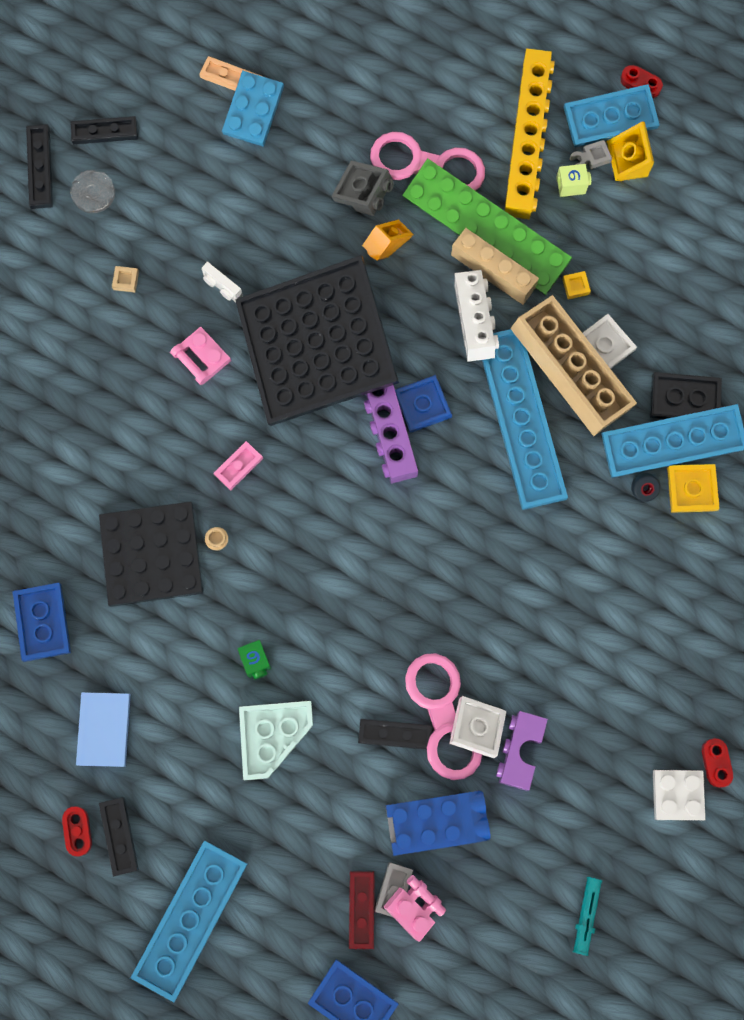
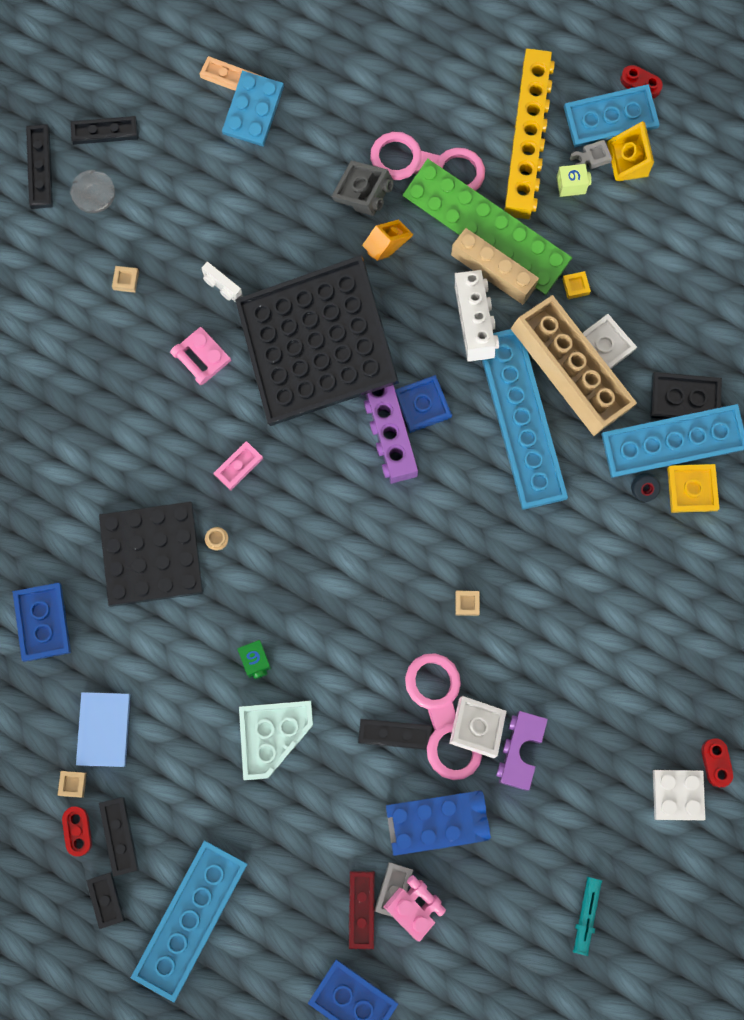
none -> tan plate [58,771,87,798]
none -> black plate [86,872,125,929]
none -> tan plate [455,591,480,616]

